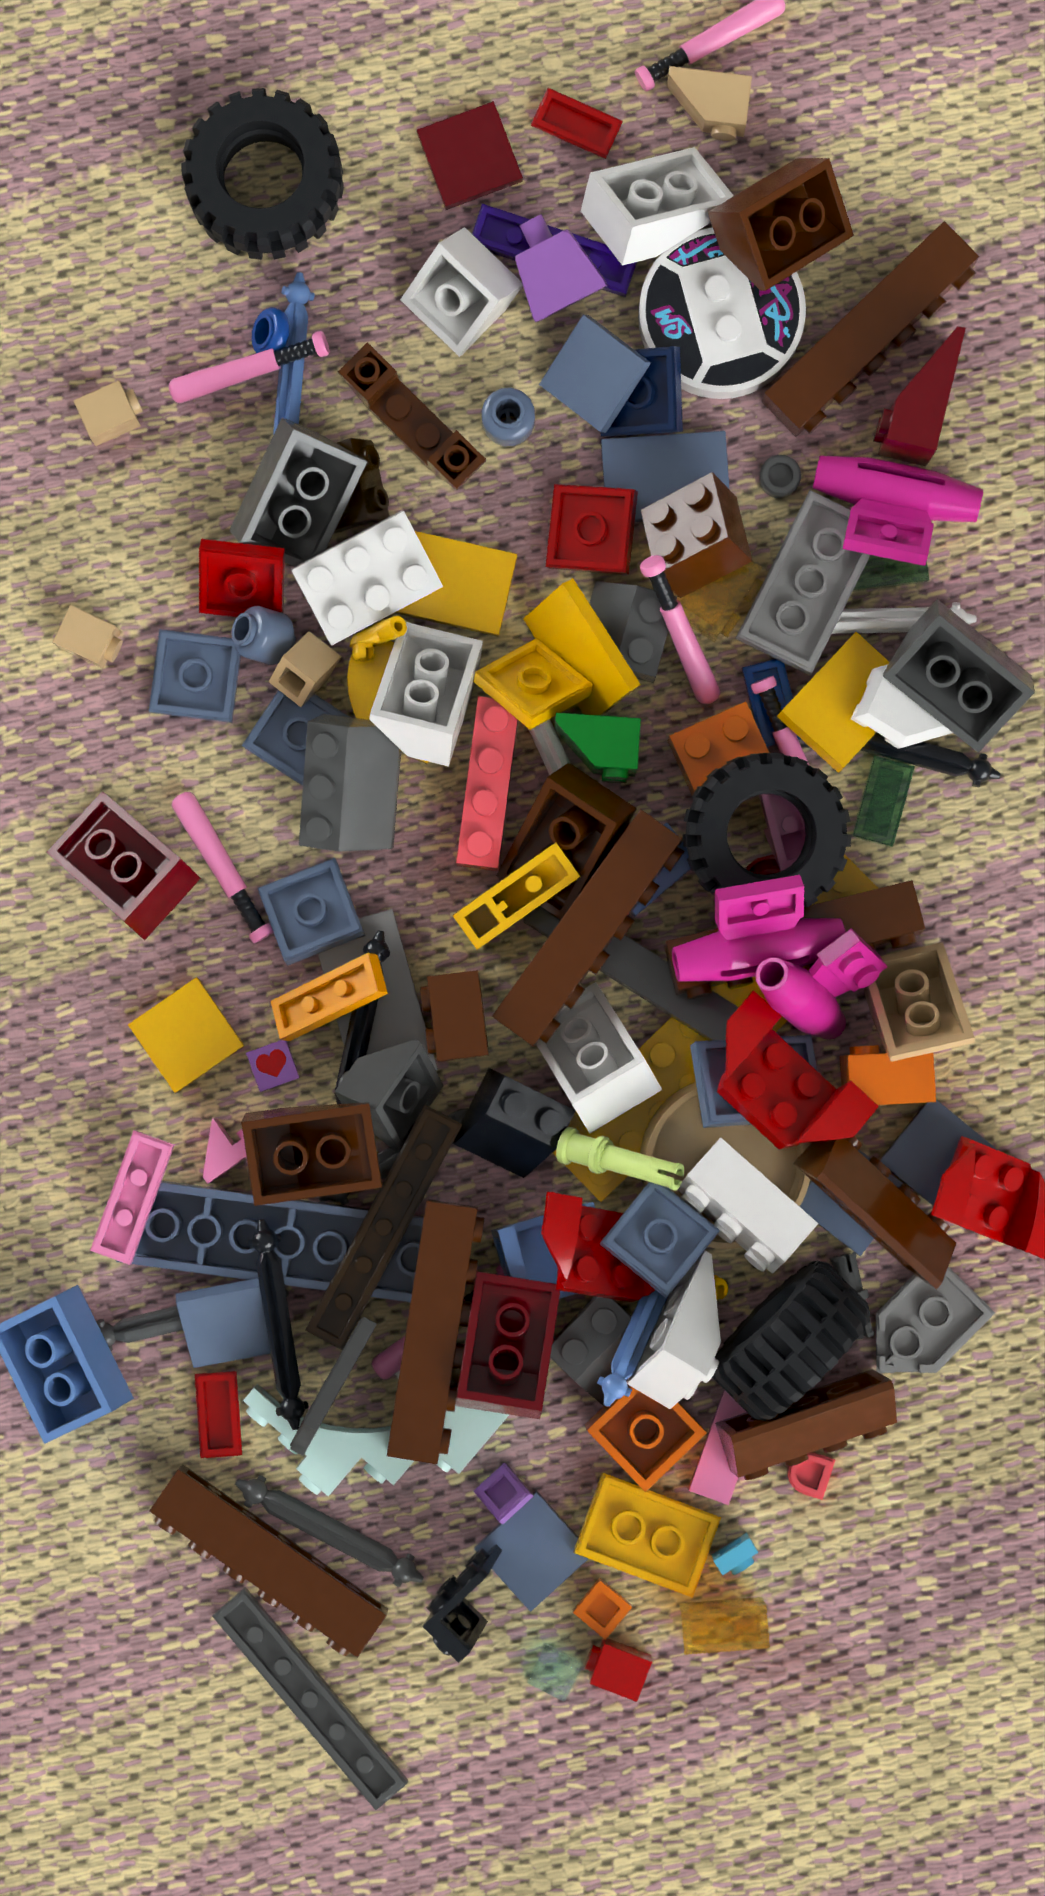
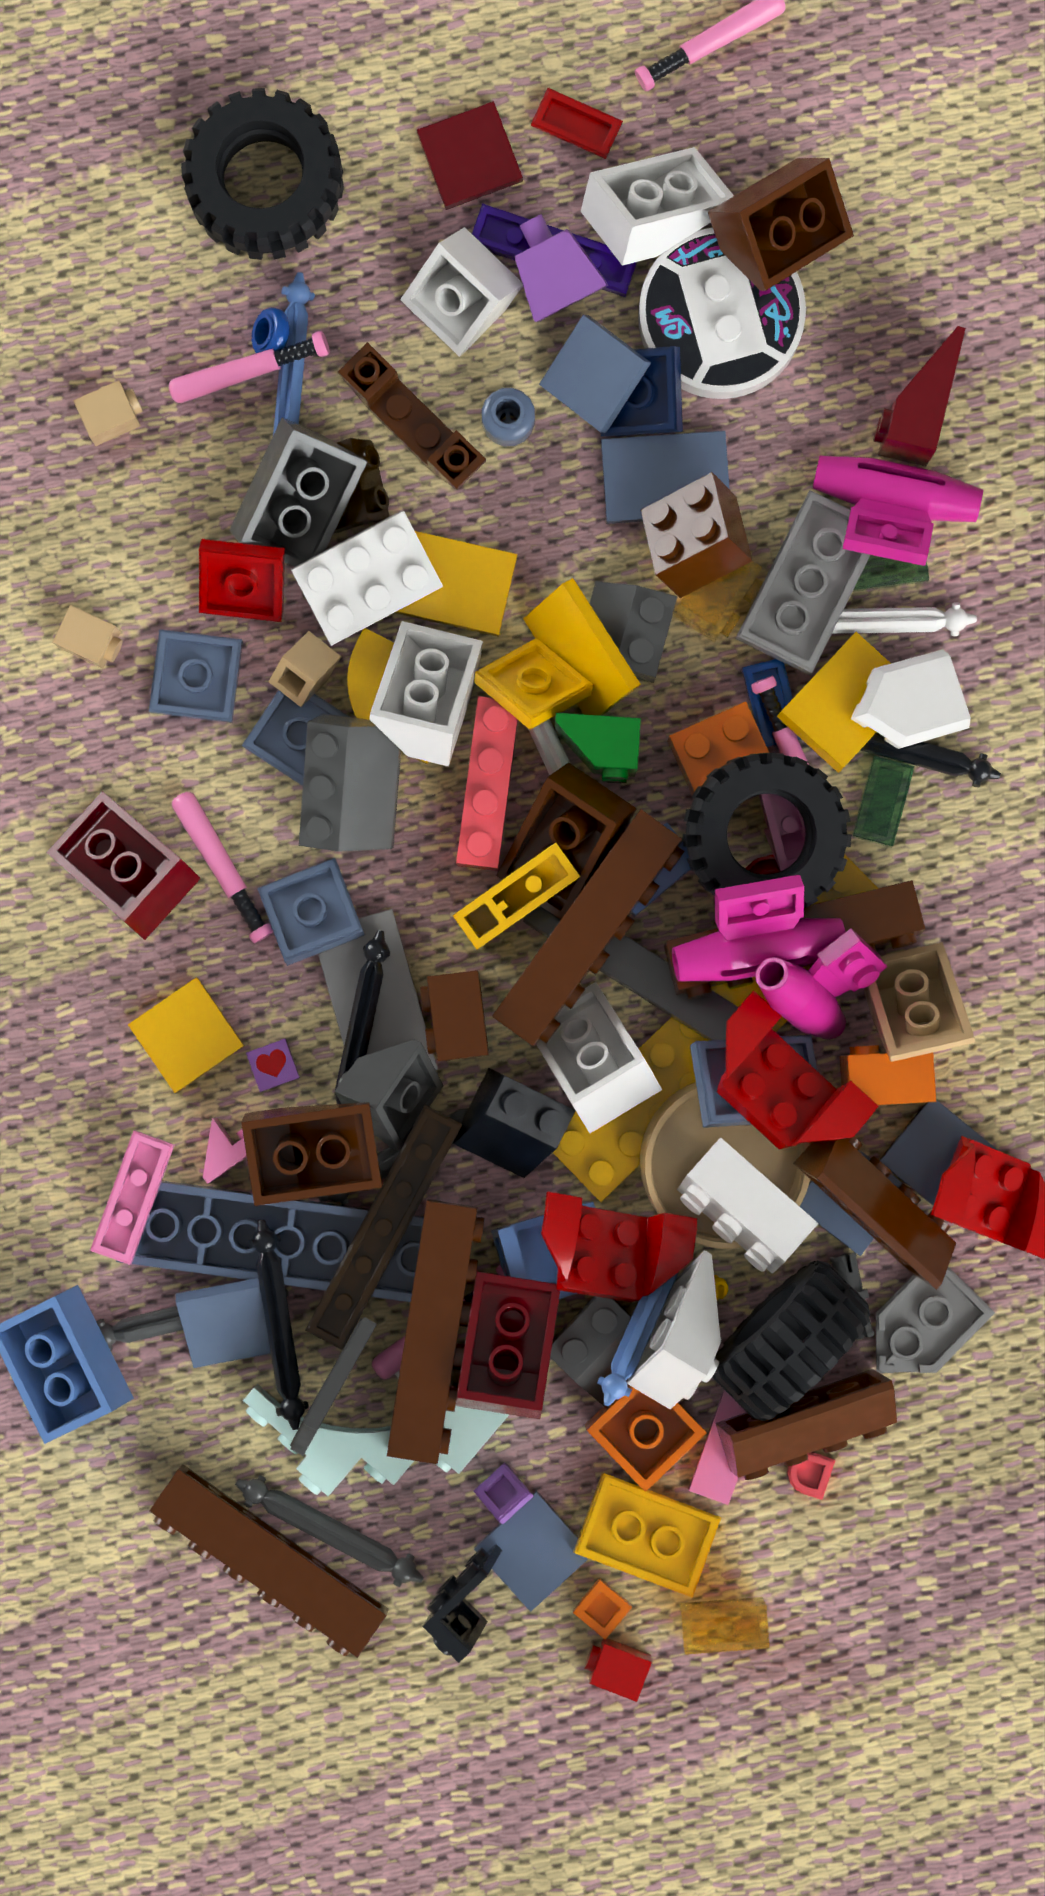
red tile [195,1371,243,1458] -> none
dark grey tile [212,1587,408,1810] -> none
sand blue head [231,606,296,665] -> none
light orange plate [270,952,388,1041] -> none
yellow arm [349,616,407,662] -> none
clear light blue tile [527,1643,583,1702] -> none
red tile [545,484,638,575] -> none
yellowish green pin [556,1127,684,1191] -> none
sand blue tile [599,1182,720,1298] -> none
bright pink piece [640,555,720,704] -> none
tan slope [667,66,752,141] -> none
medium azure plate [711,1532,758,1575] -> none
dark grey tile [759,455,801,498] -> none
reddish brown brick [762,221,979,437] -> none
dark grey slope [883,599,1035,753] -> none

